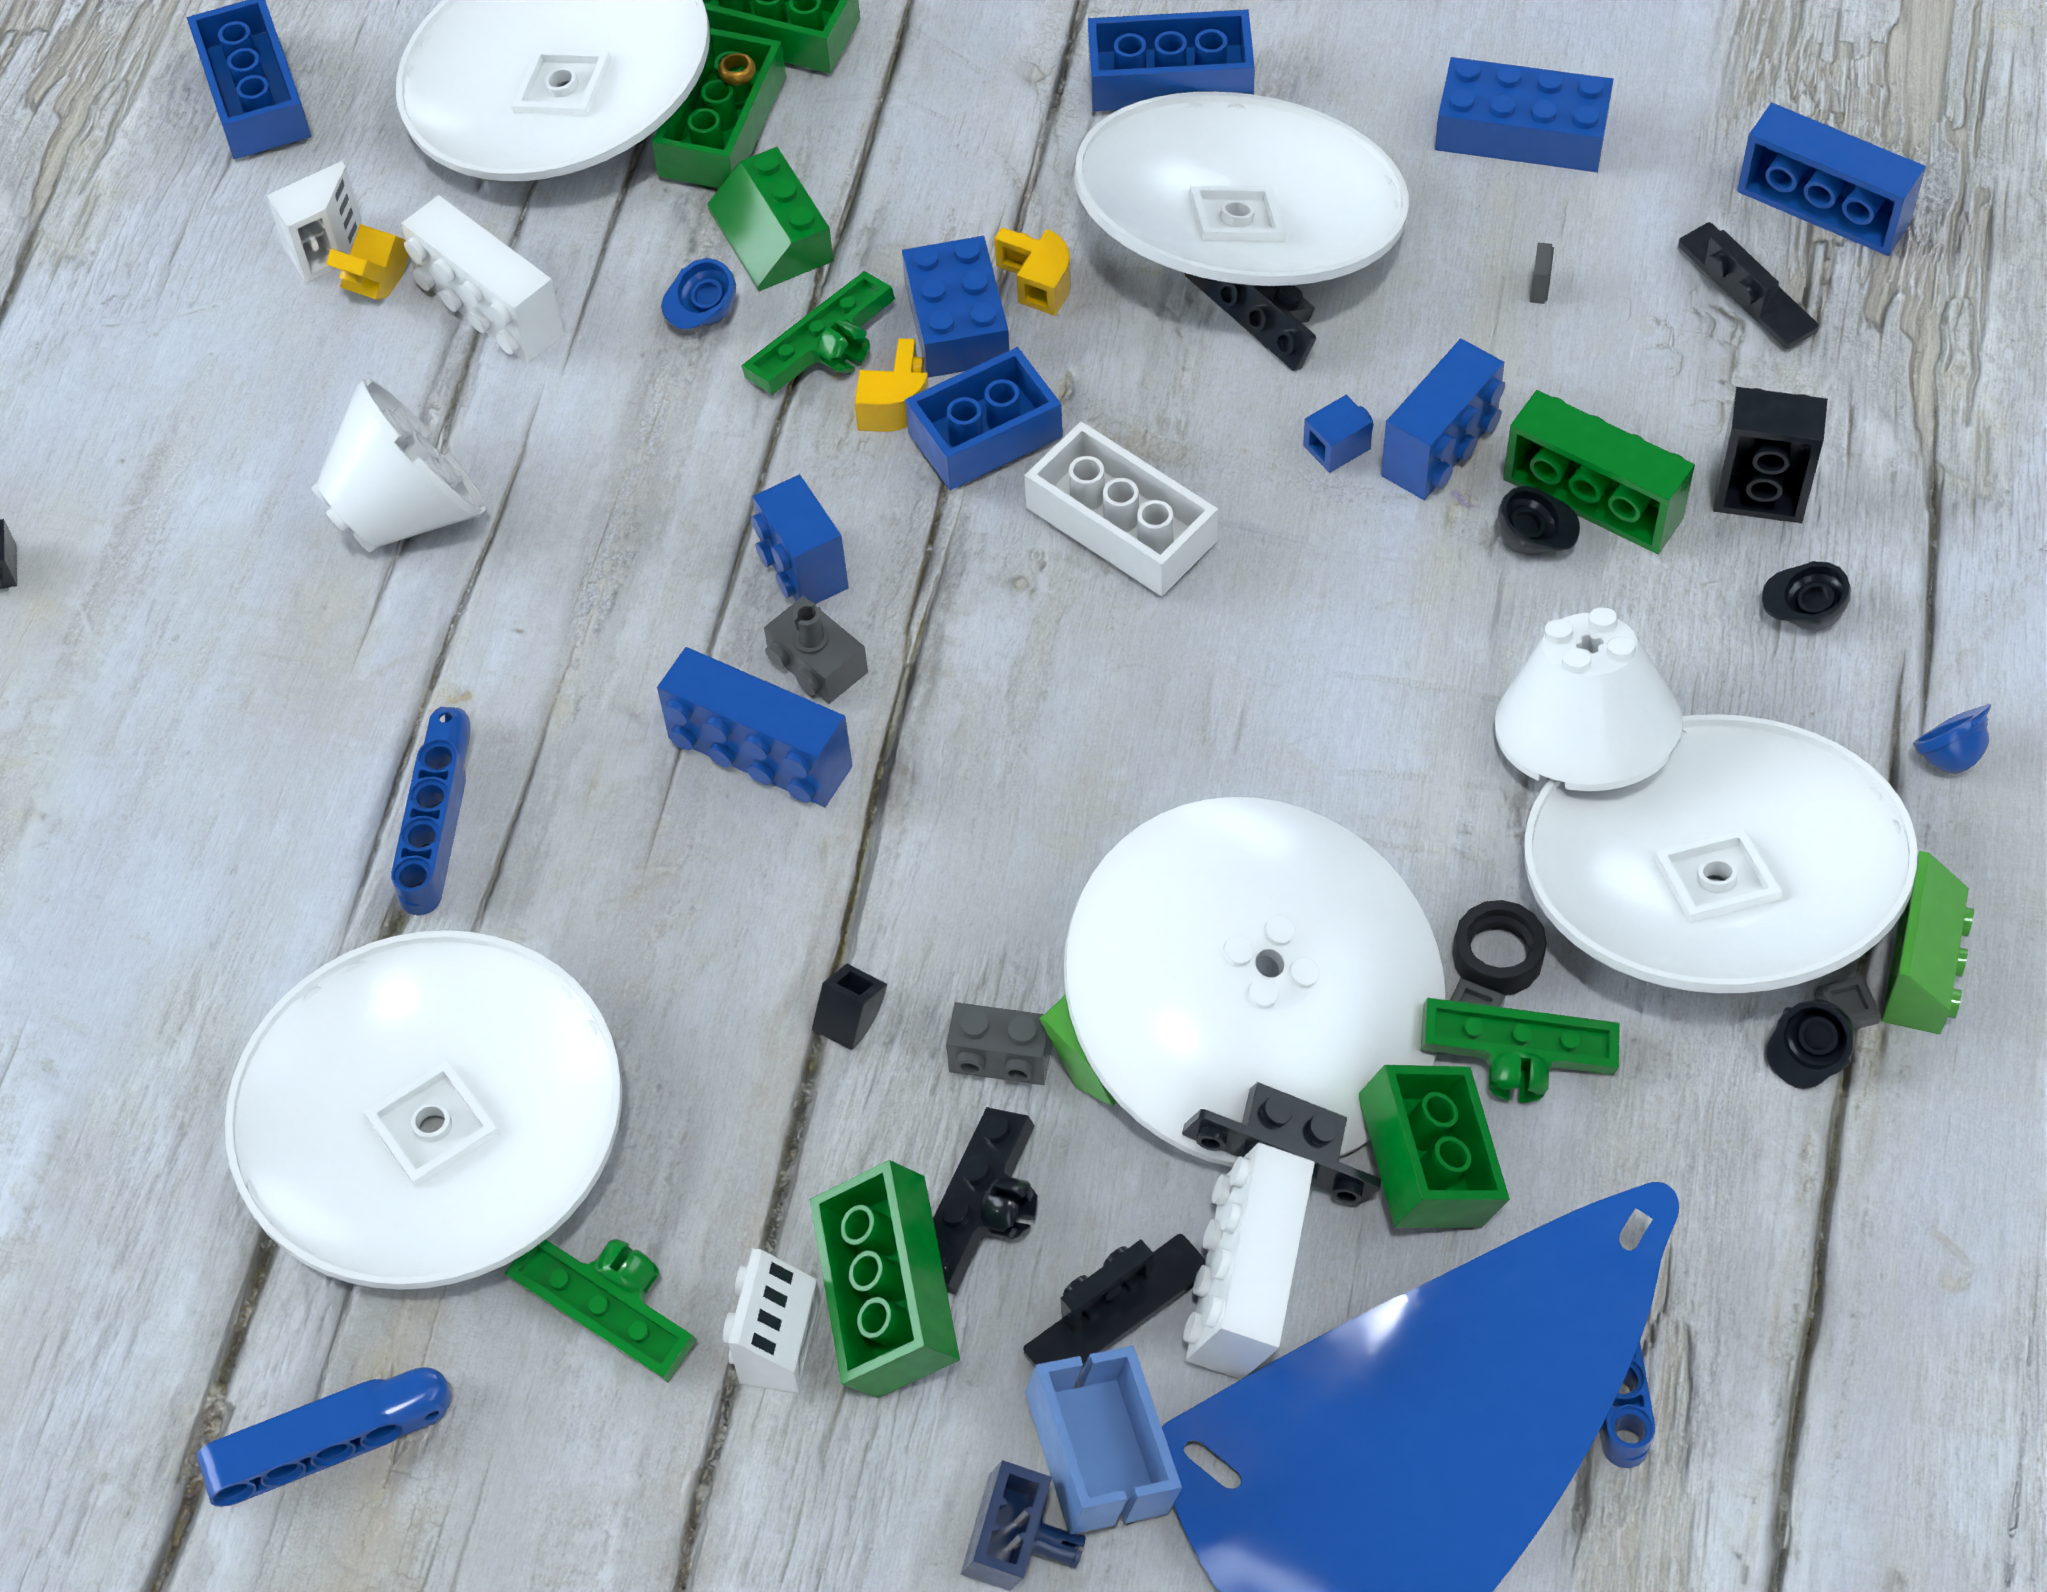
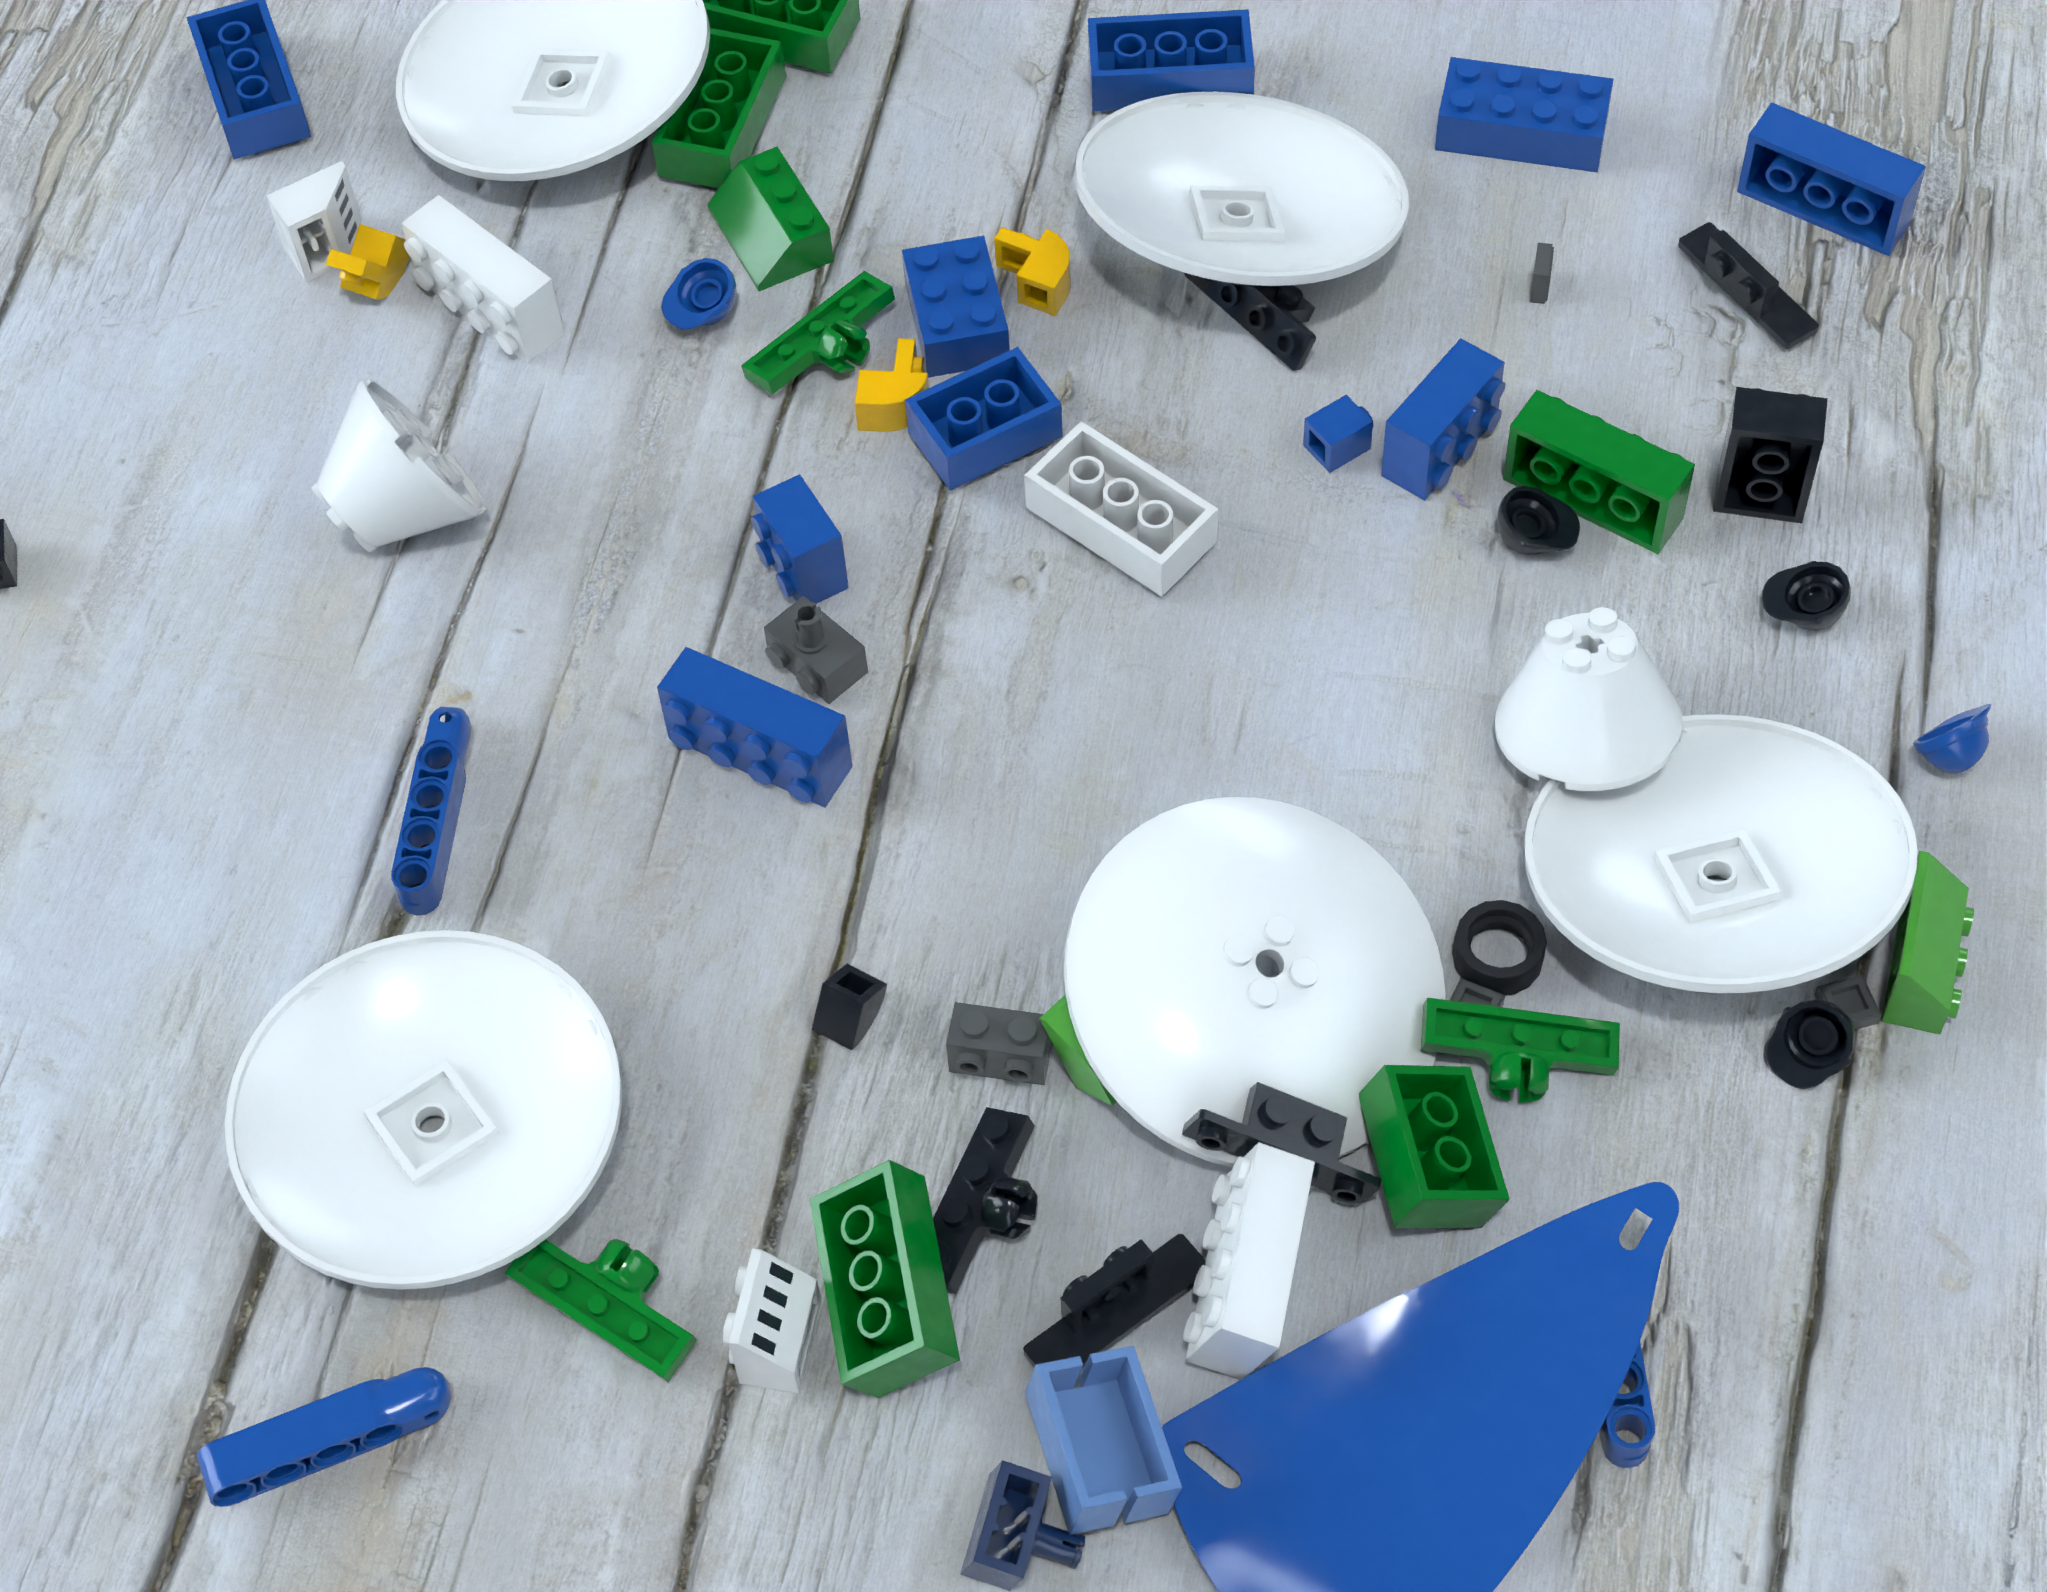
pearl gold piece [718,53,756,86] -> none

